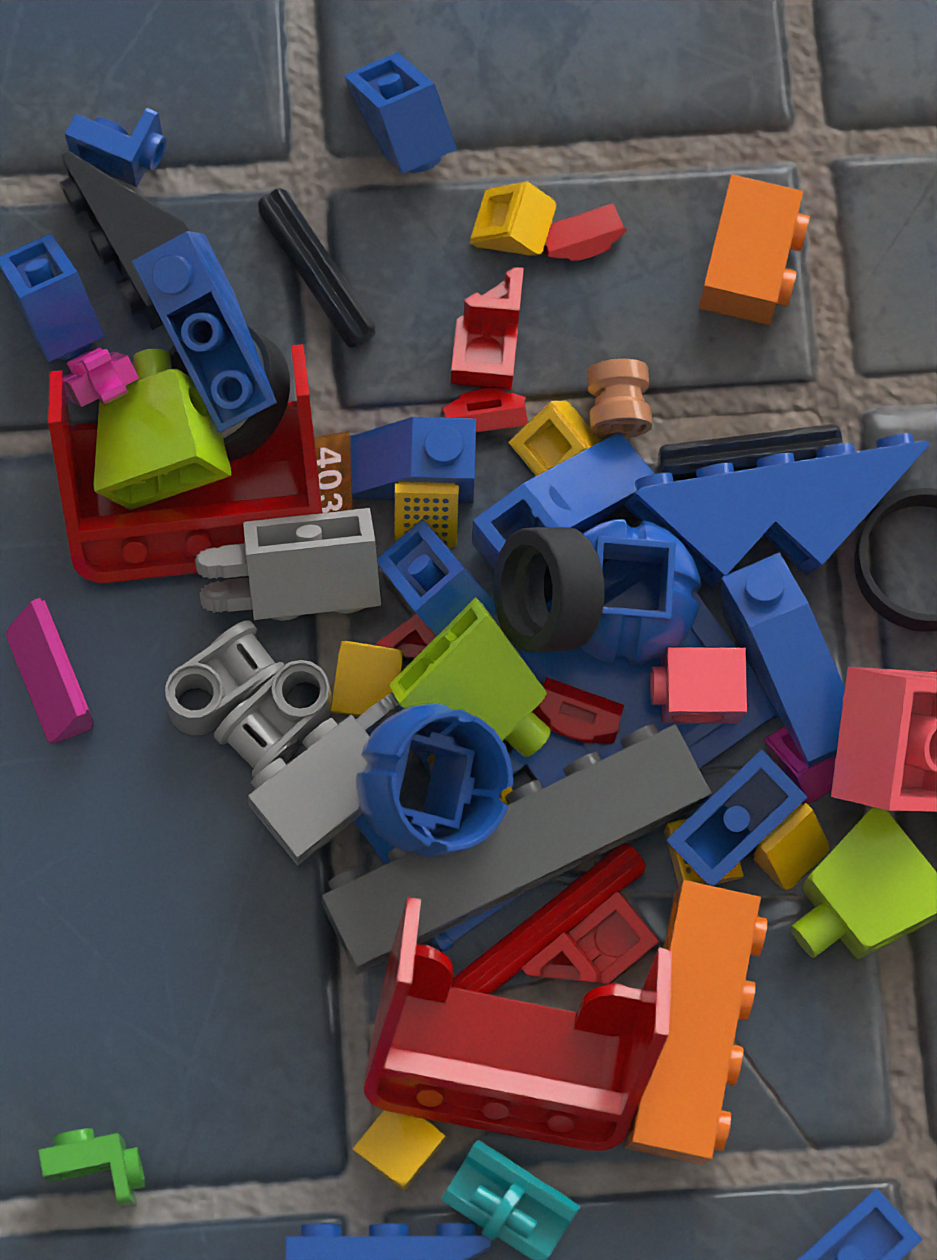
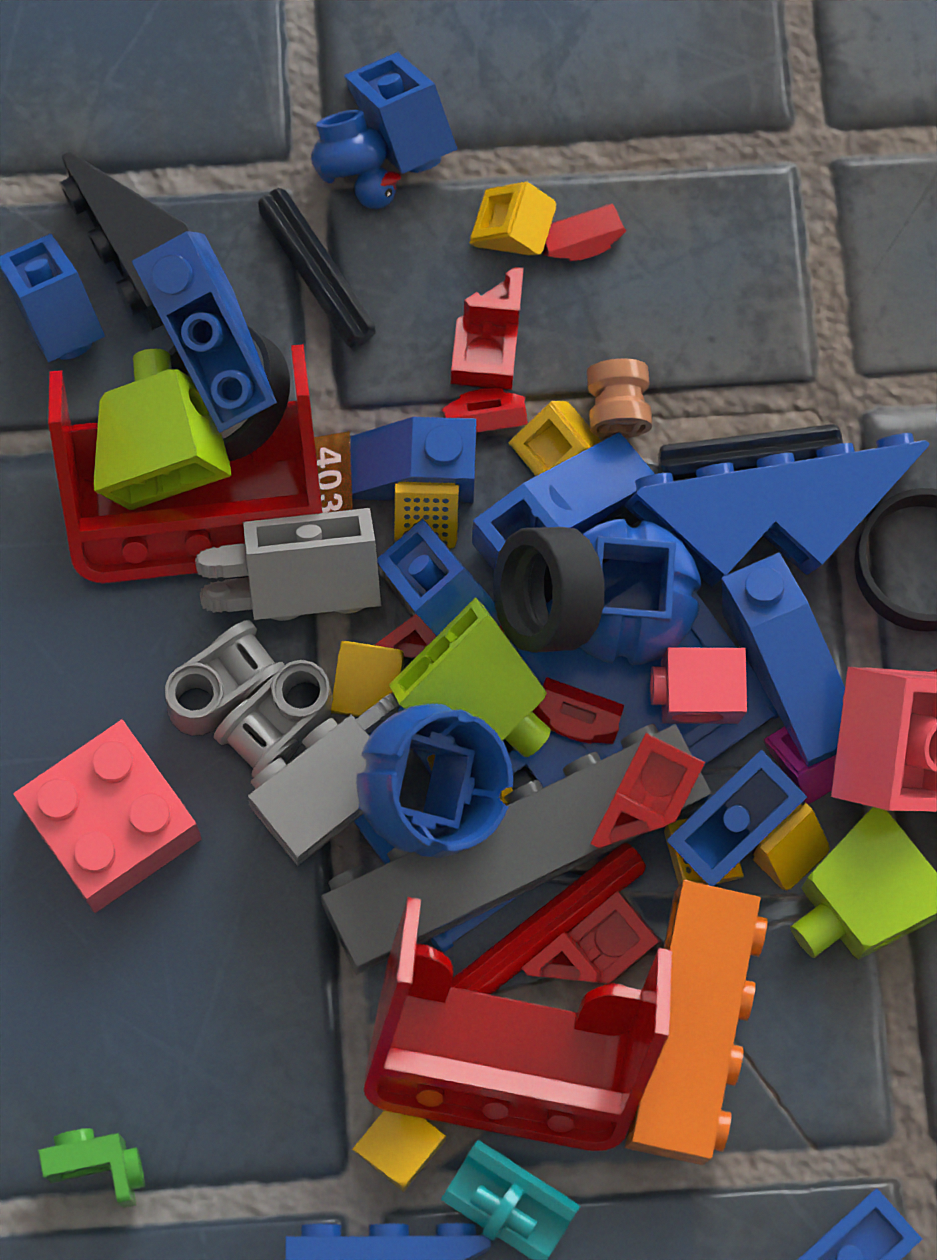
dark pink slope [6,598,95,744] -> none
dark pink plate [63,347,139,407] -> none
blue bracket [65,108,167,187] -> none
orange brick [699,174,810,326] -> none
none -> coral brick [13,719,202,913]
none -> blue animal [311,110,401,209]
none -> red slope [590,733,705,848]

